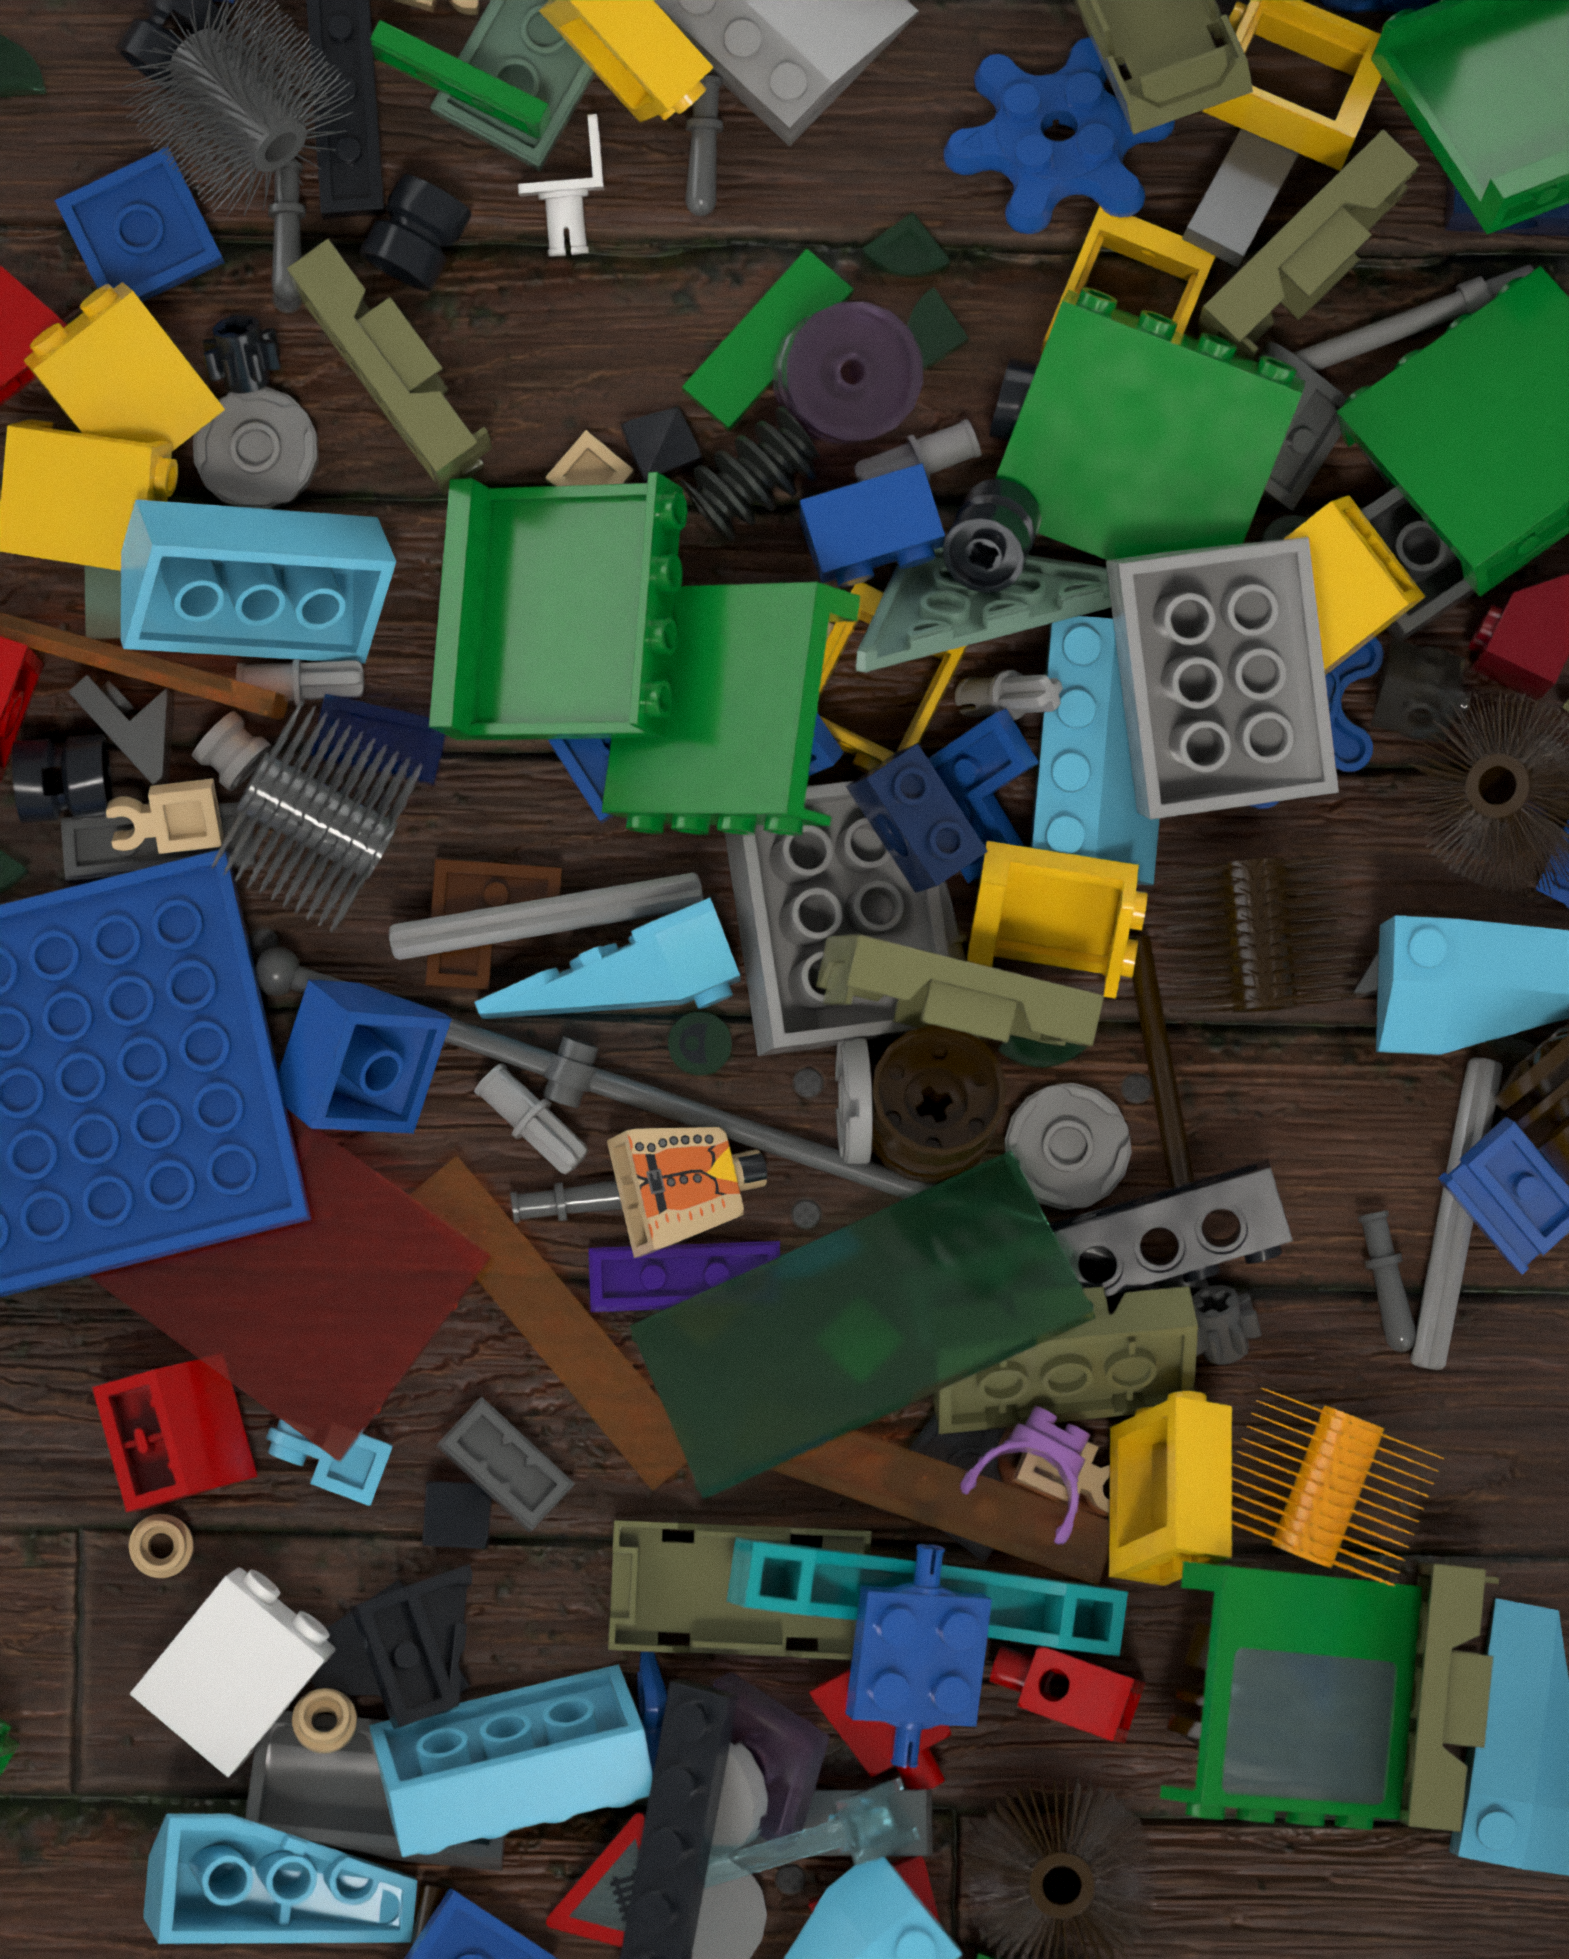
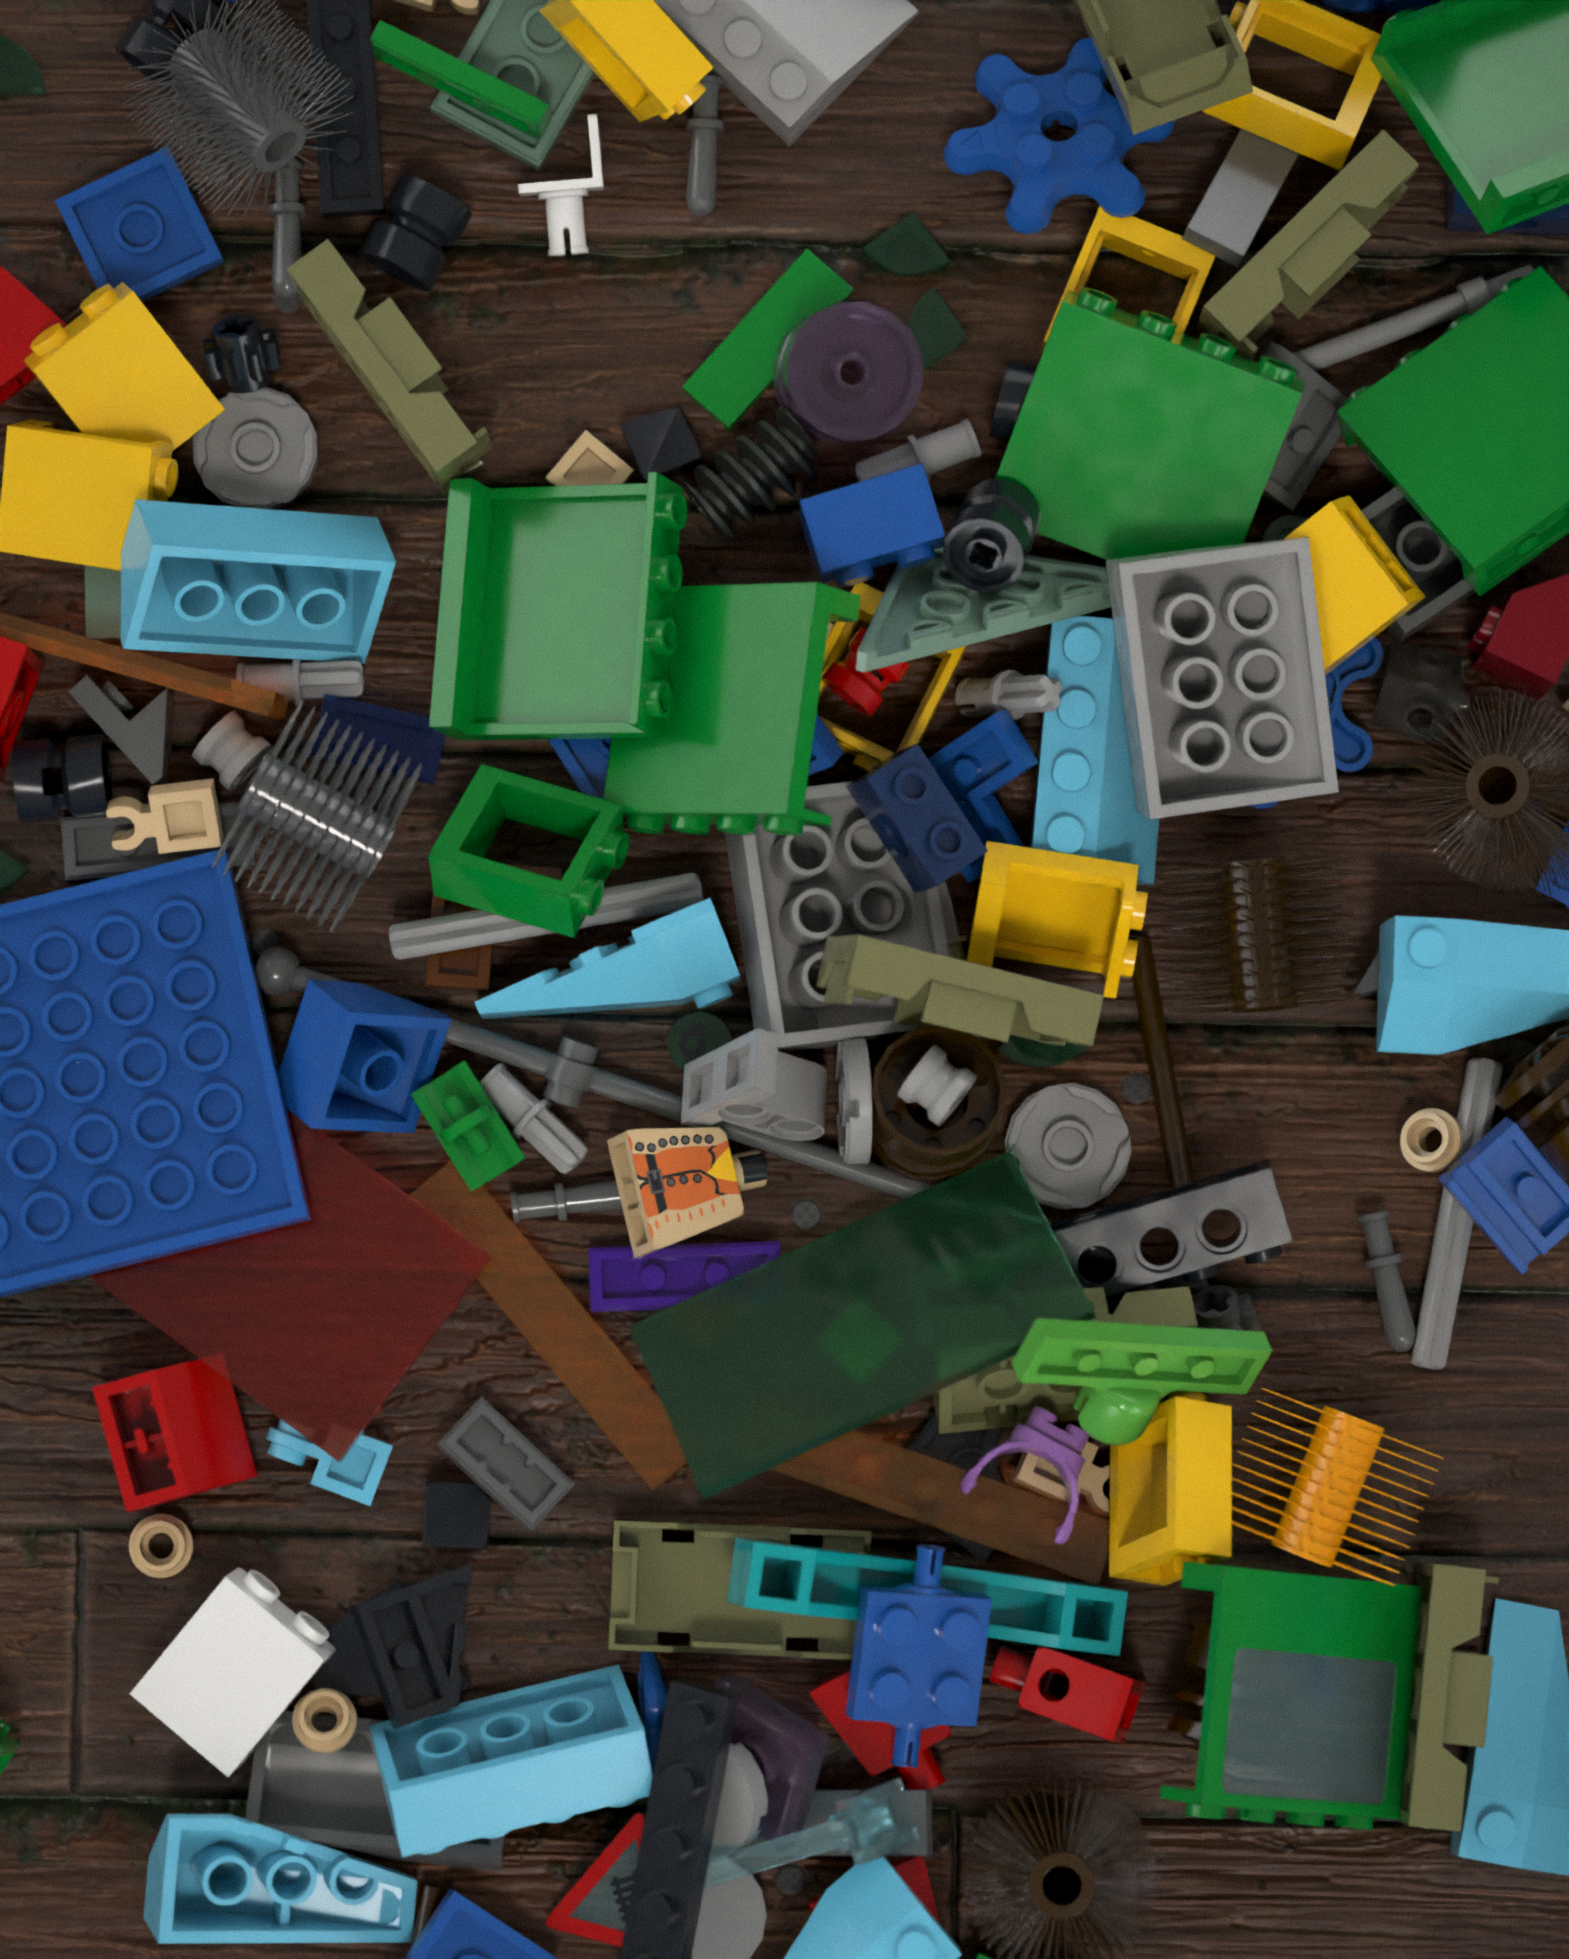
none -> green hips [411,1060,526,1192]
none -> green window [428,764,630,938]
none -> light grey tile [681,1028,827,1141]
none -> red wheel [821,628,910,717]
none -> light grey wheel [897,1045,977,1127]
none -> bright green plate [1011,1318,1272,1446]
none -> tan plate [1400,1108,1463,1172]

